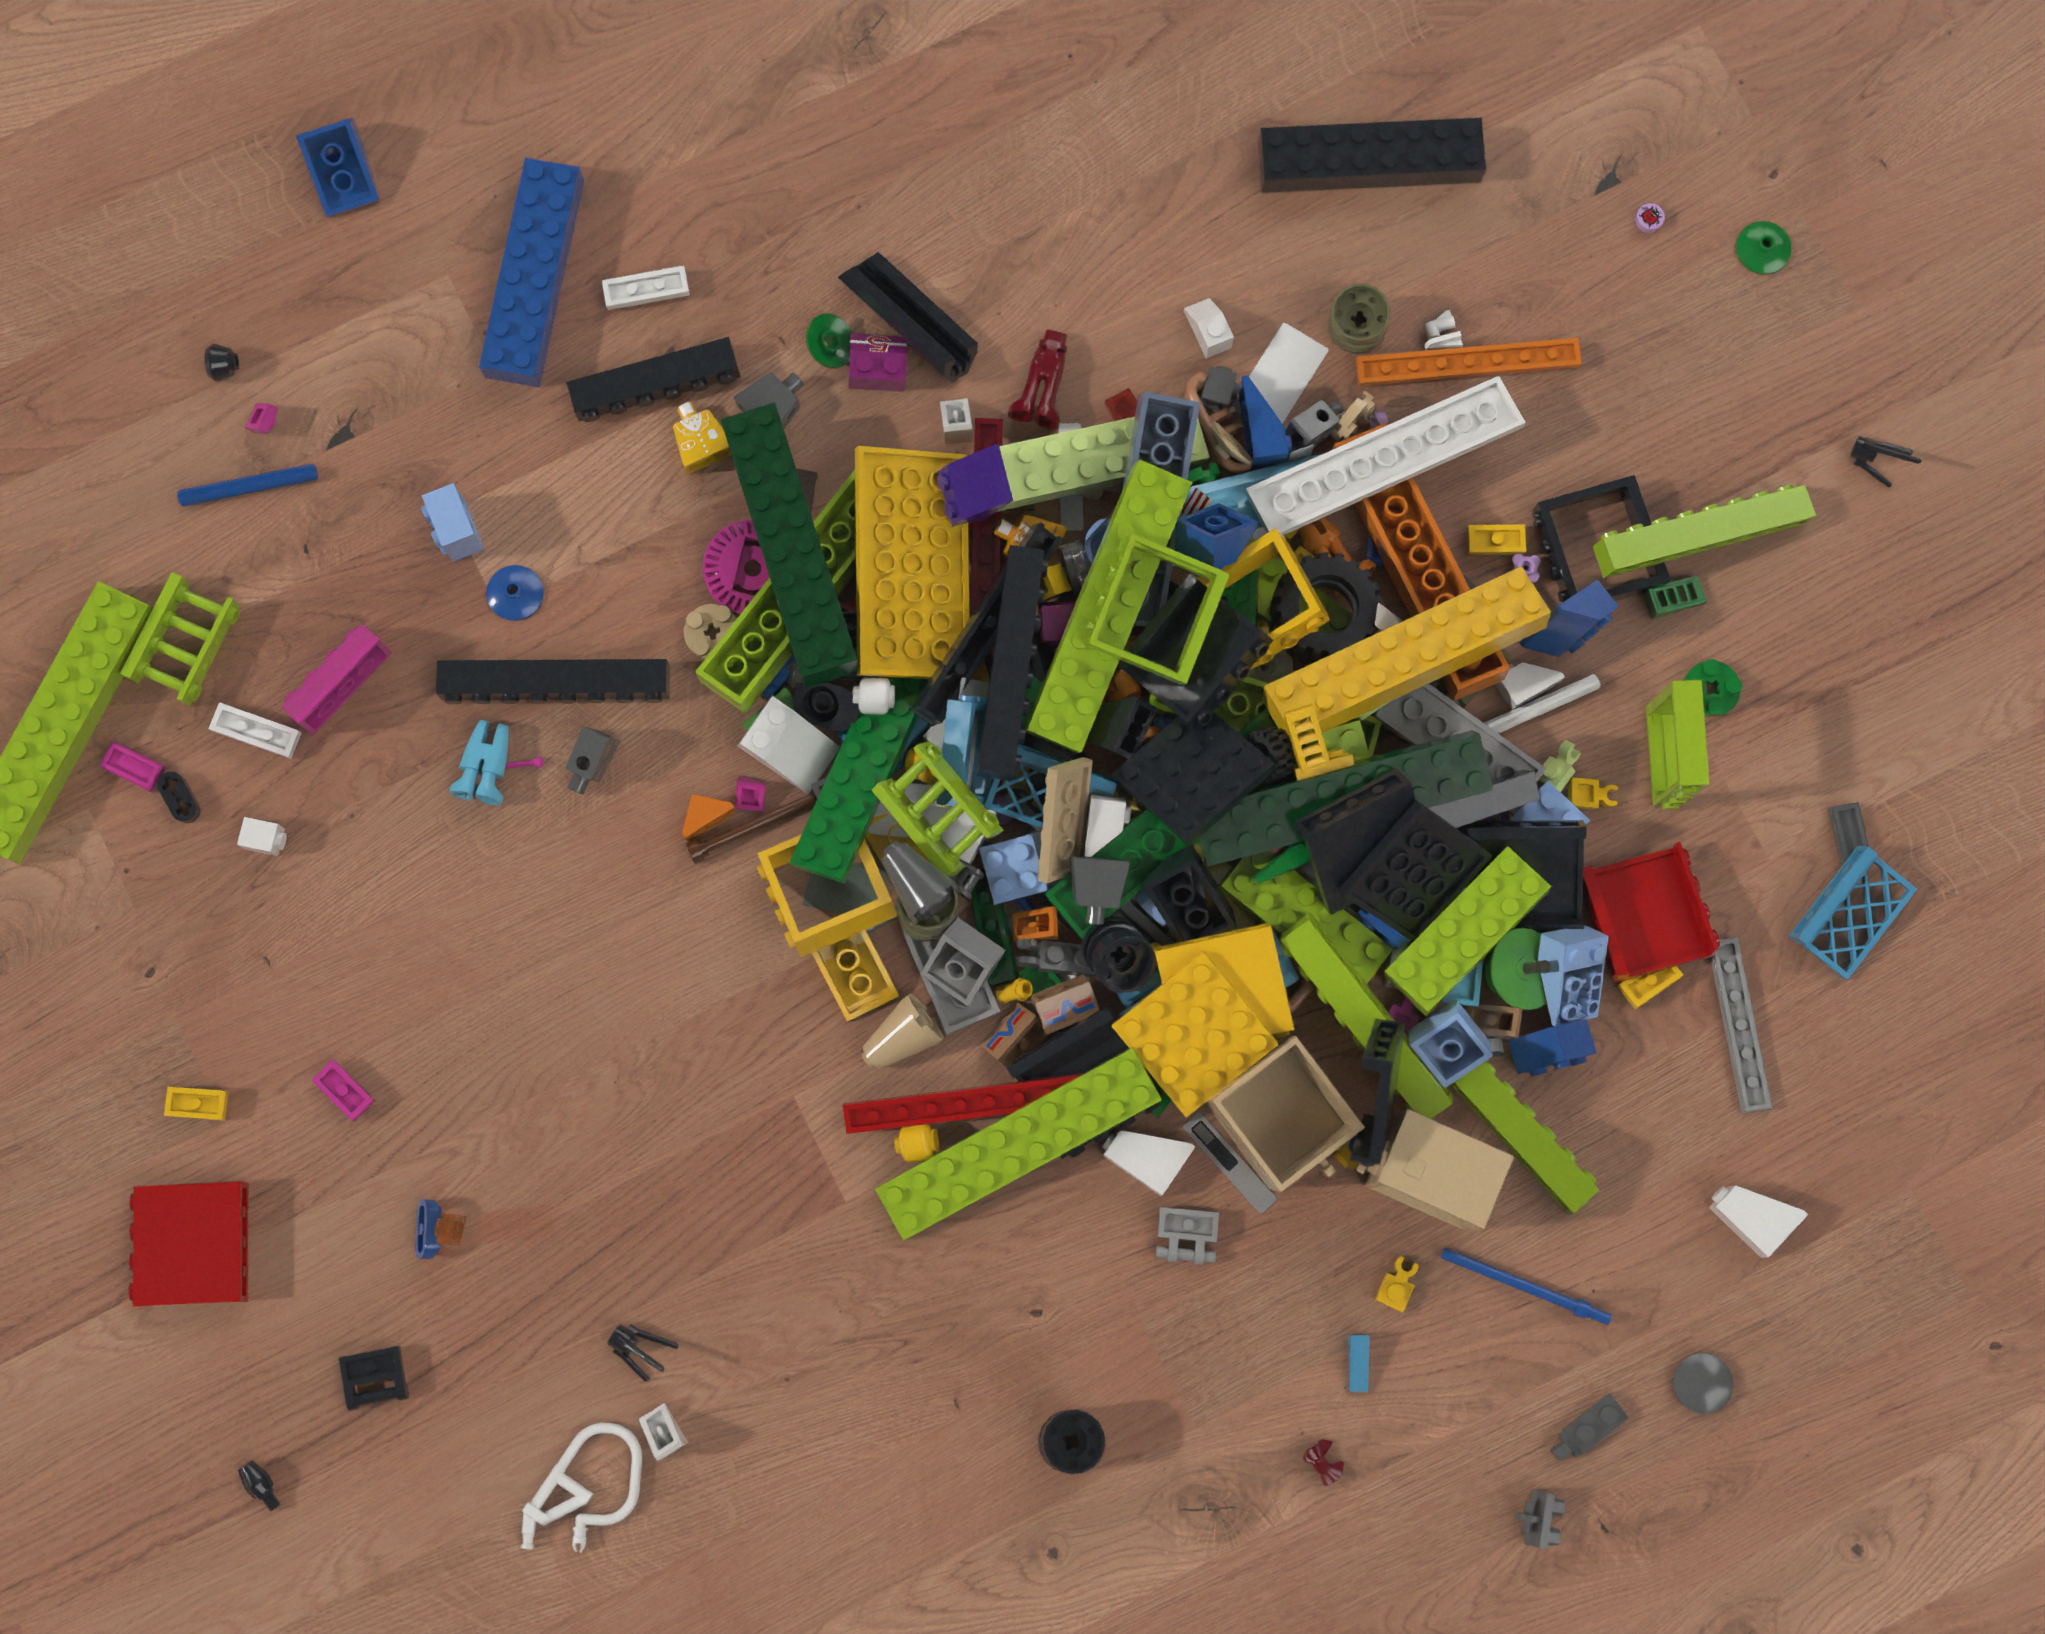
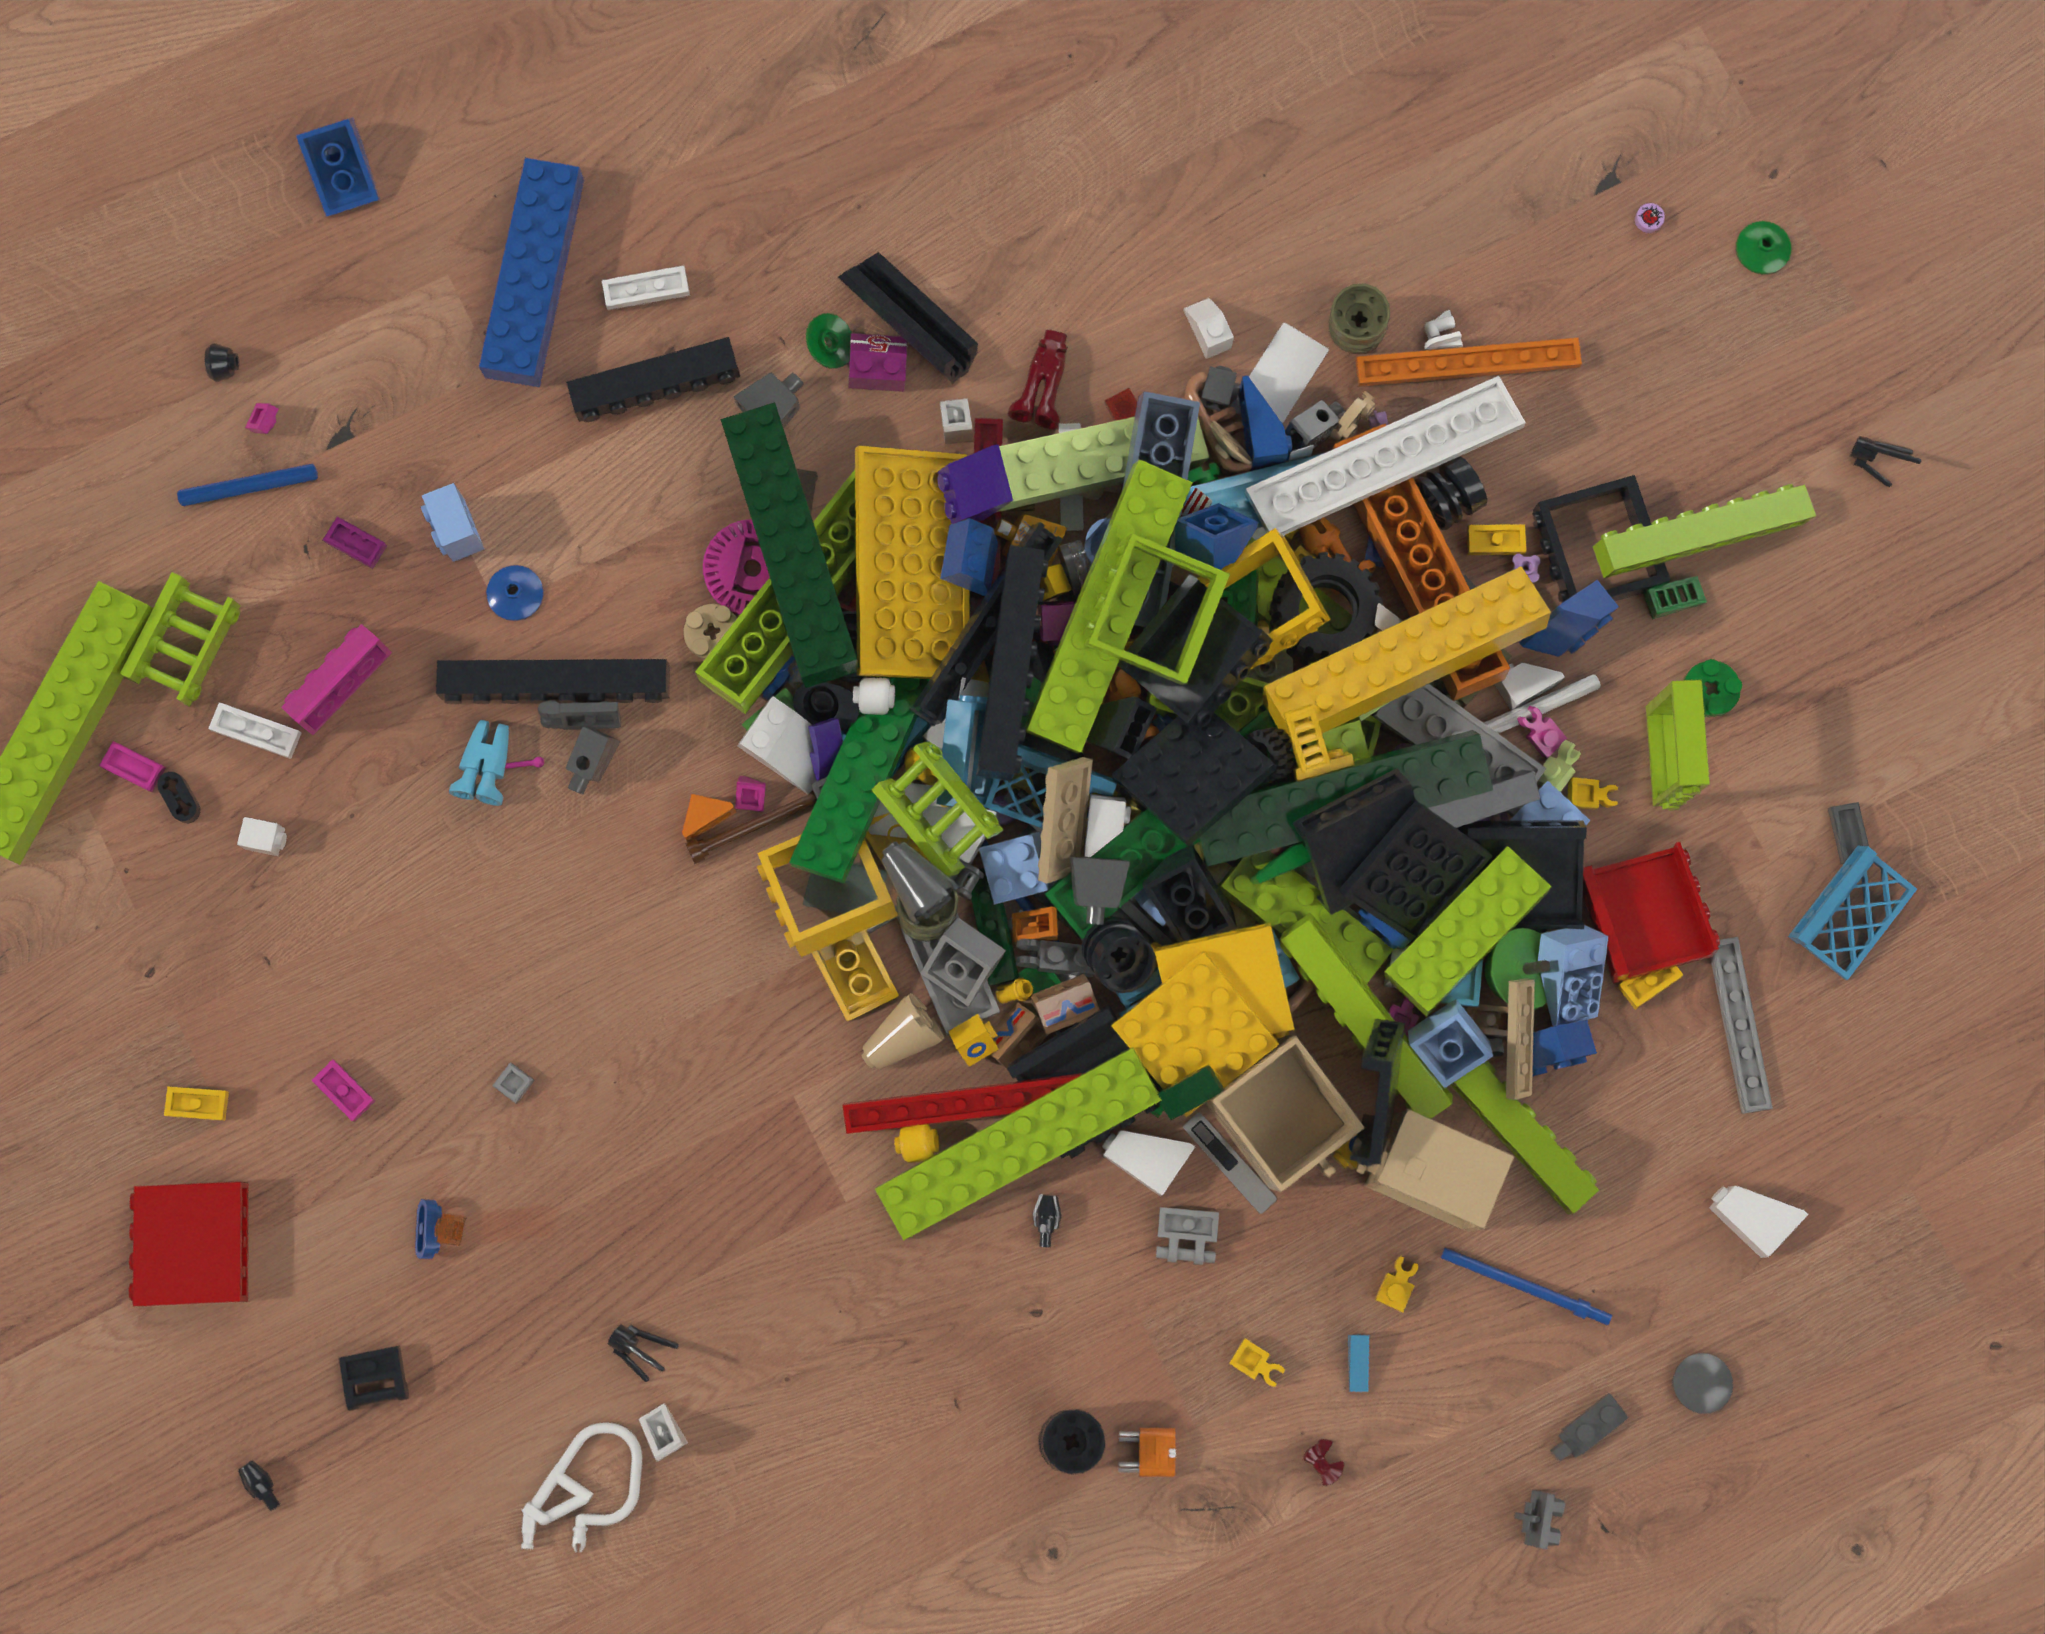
yellow torso [673,402,731,475] -> none
black brick [1258,117,1486,193] -> none
none -> magenta plate [323,516,388,569]
none -> light grey tile [492,1062,535,1104]
none -> dark grey hinge [537,700,621,730]
none -> dark purple slope [808,718,843,781]
none -> blue slope [940,518,998,596]
none -> yellow brick [948,1014,999,1067]
none -> black piece [1033,1194,1062,1247]
none -> orange piece [1118,1428,1176,1477]
none -> dark green slope [1157,1065,1225,1121]
none -> yellow plate [1229,1338,1285,1387]
none -> black wheel [1414,456,1488,530]
none -> tan tile [1506,978,1535,1100]
none -> dark pink plate [1517,706,1567,758]

